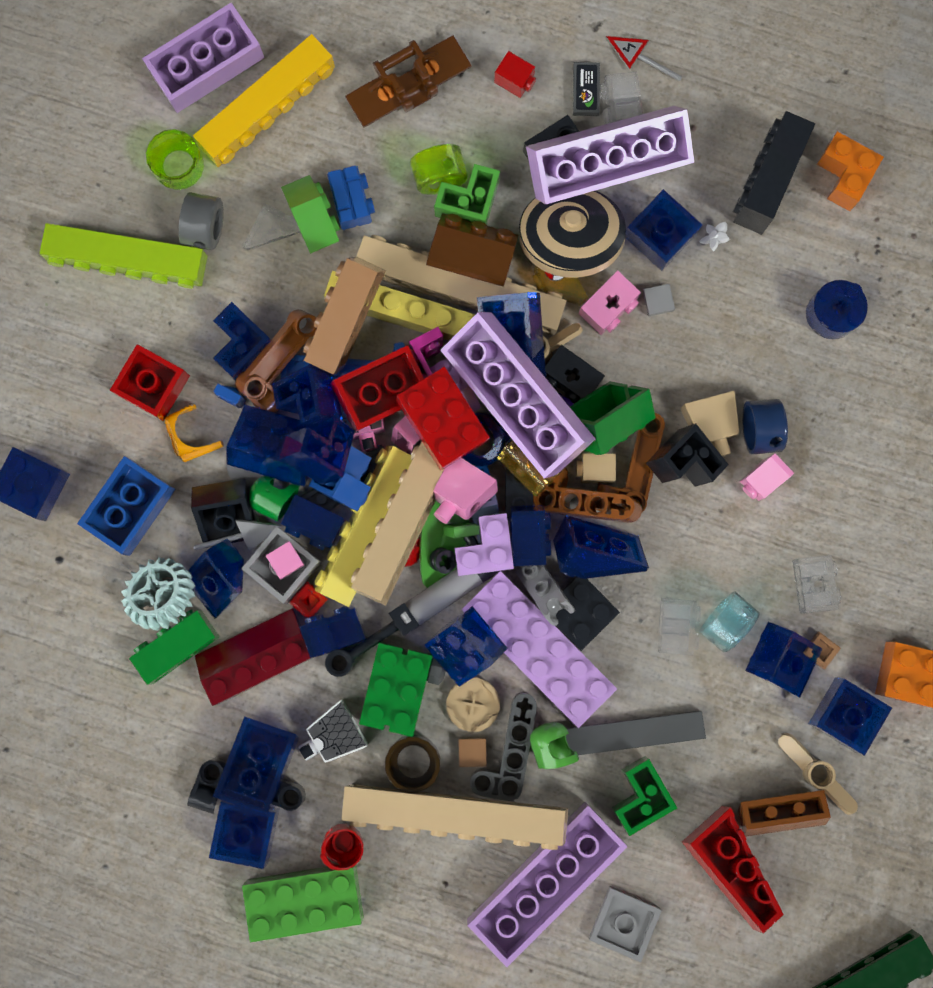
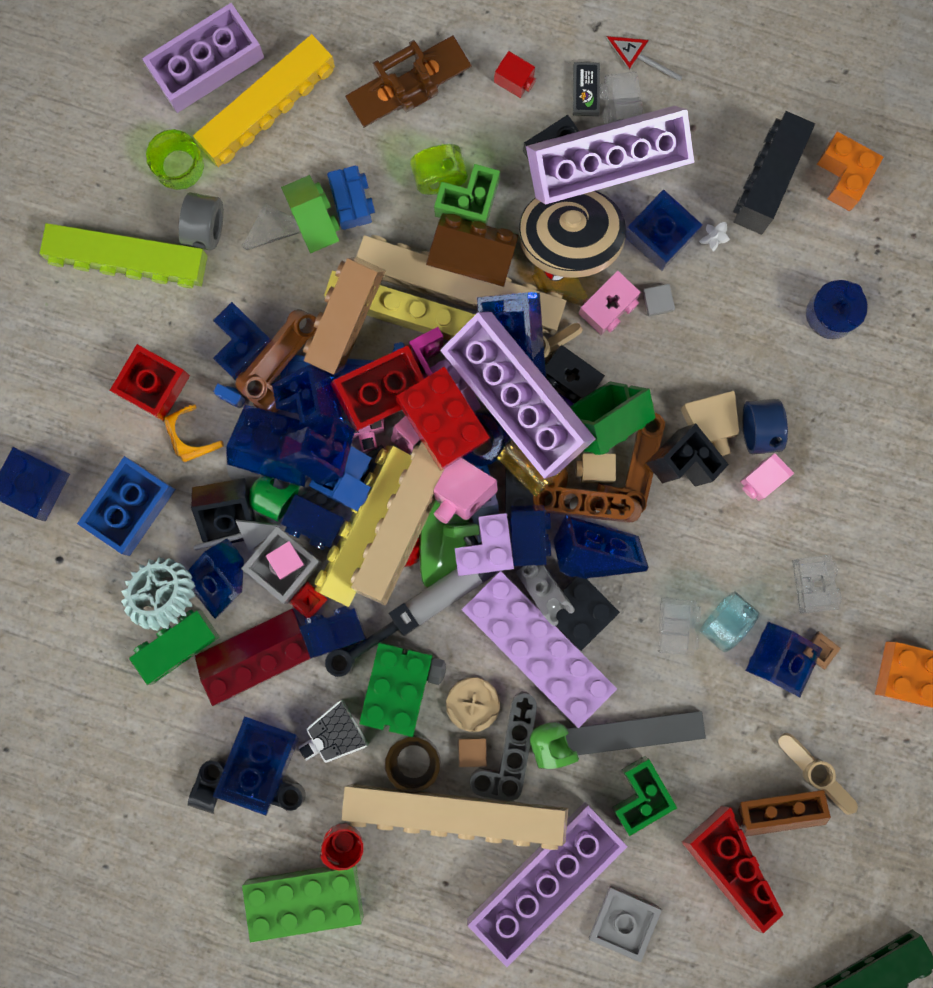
clear blue brick [209,798,280,869] -> none
clear blue brick [424,606,508,687] -> none
black bush [429,547,457,574] -> none
clear blue brick [808,677,892,756] -> none

